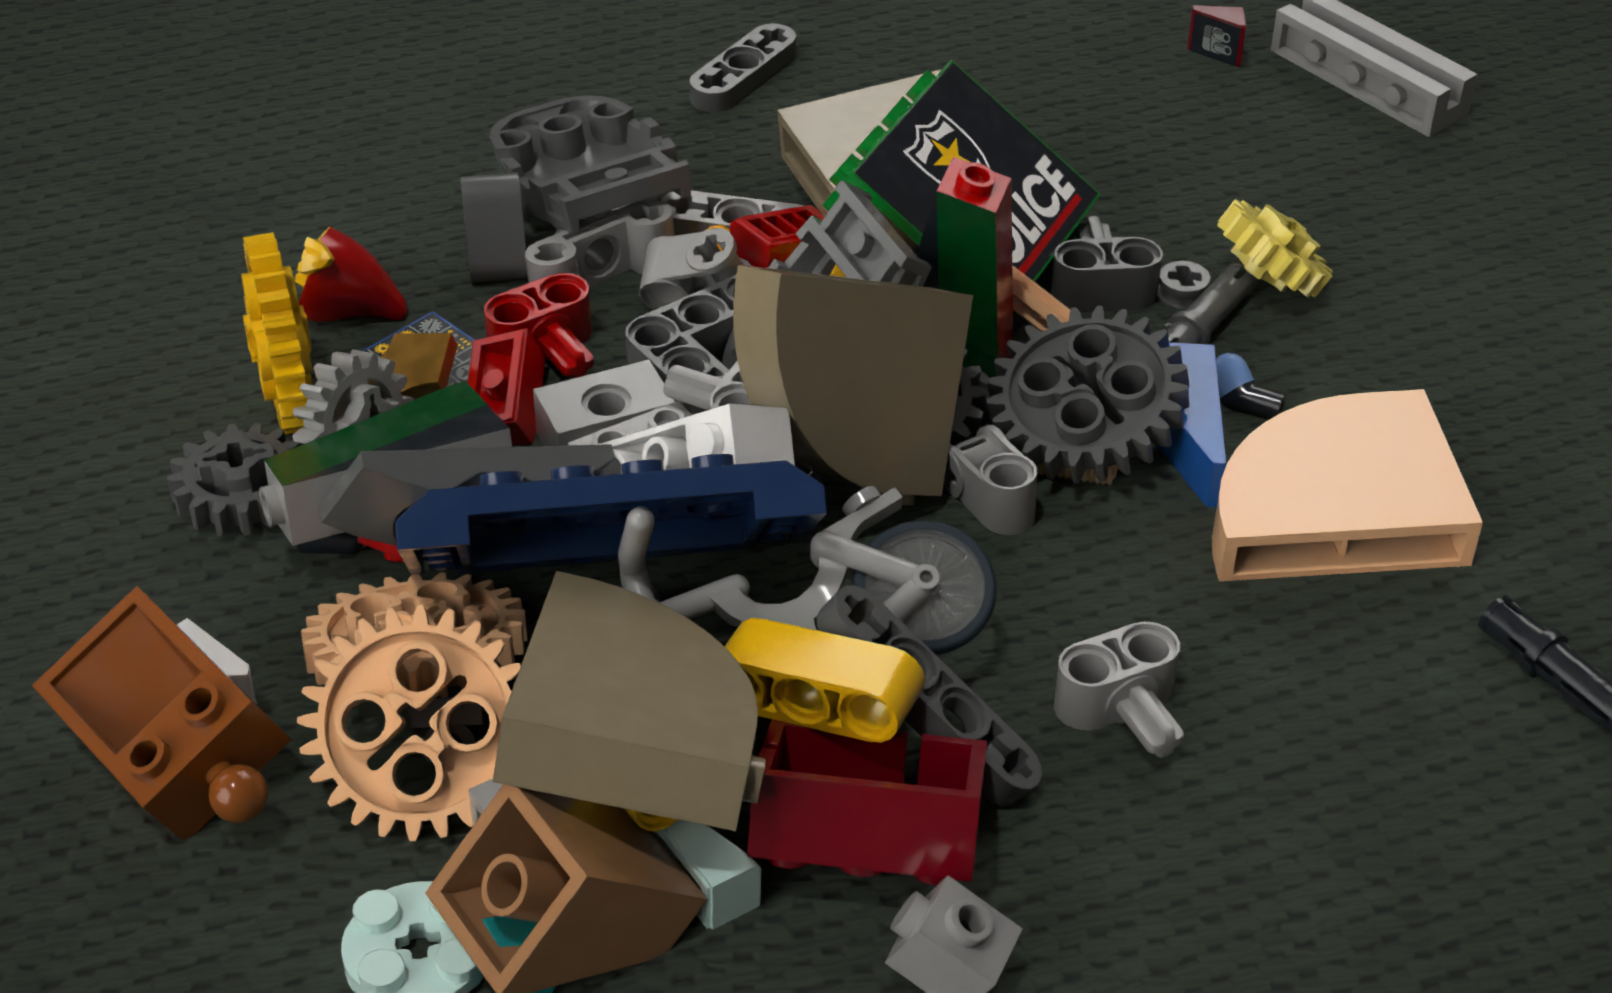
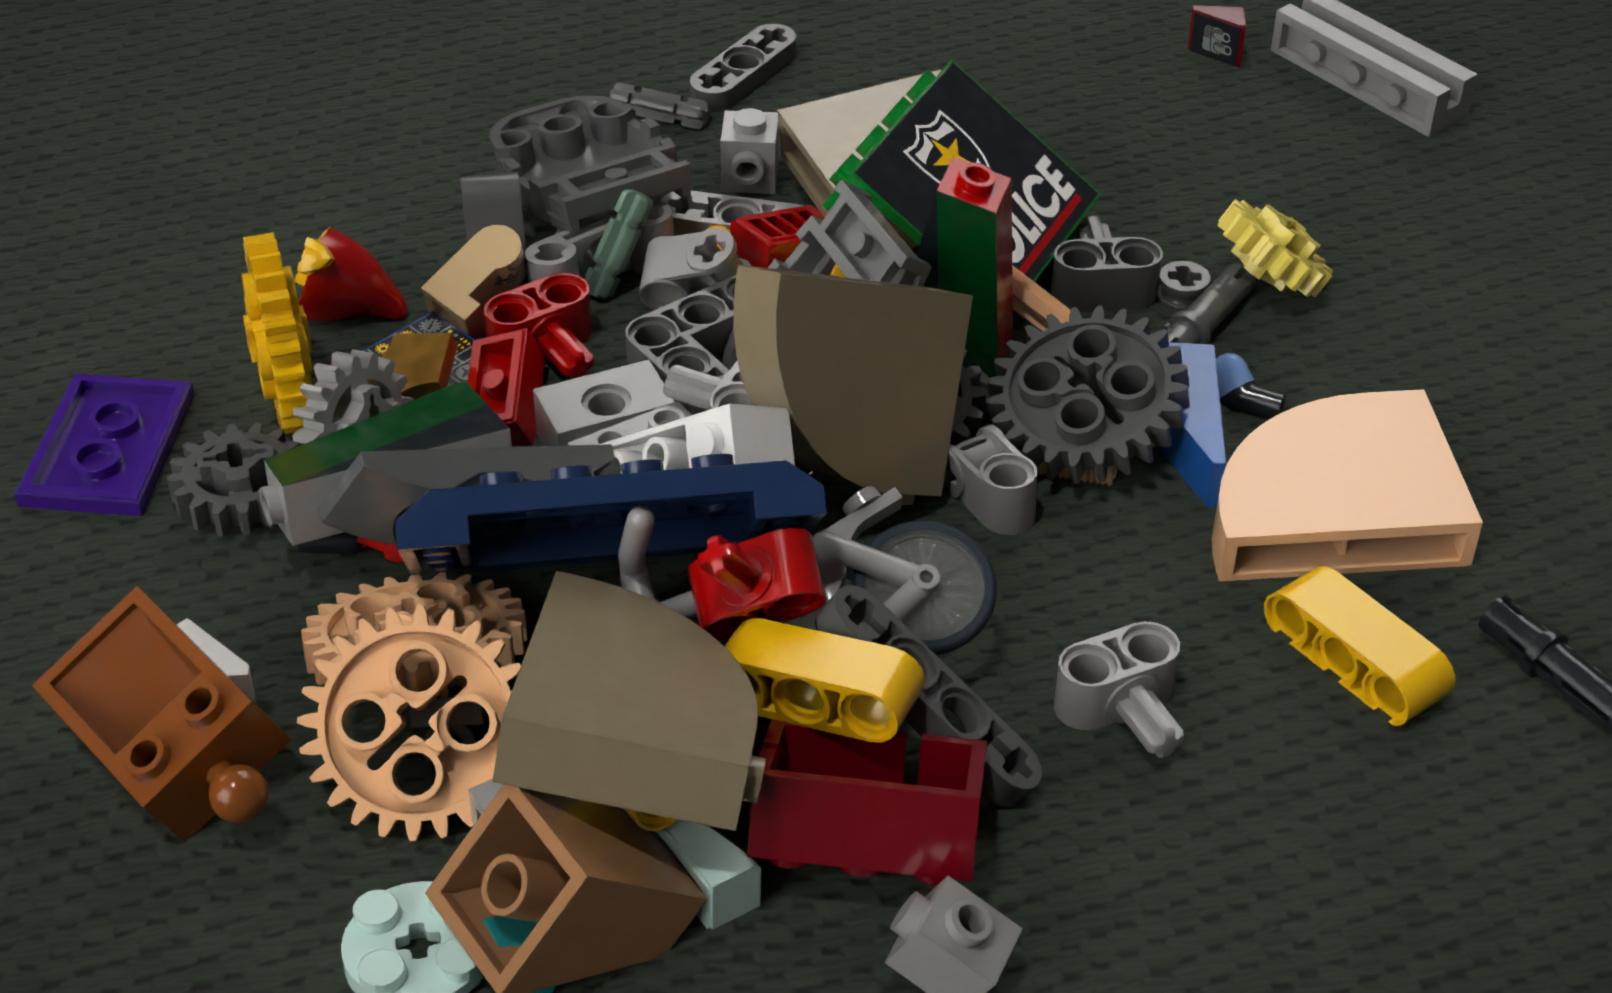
none -> dark purple tile [15,374,195,516]
none -> tan leg [421,225,527,340]
none -> sand green axle [584,189,653,300]
none -> dark grey axle [609,82,710,131]
none -> red beam [687,528,826,641]
none -> light grey brick [720,108,779,194]
none -> yellow beam [1264,566,1455,726]

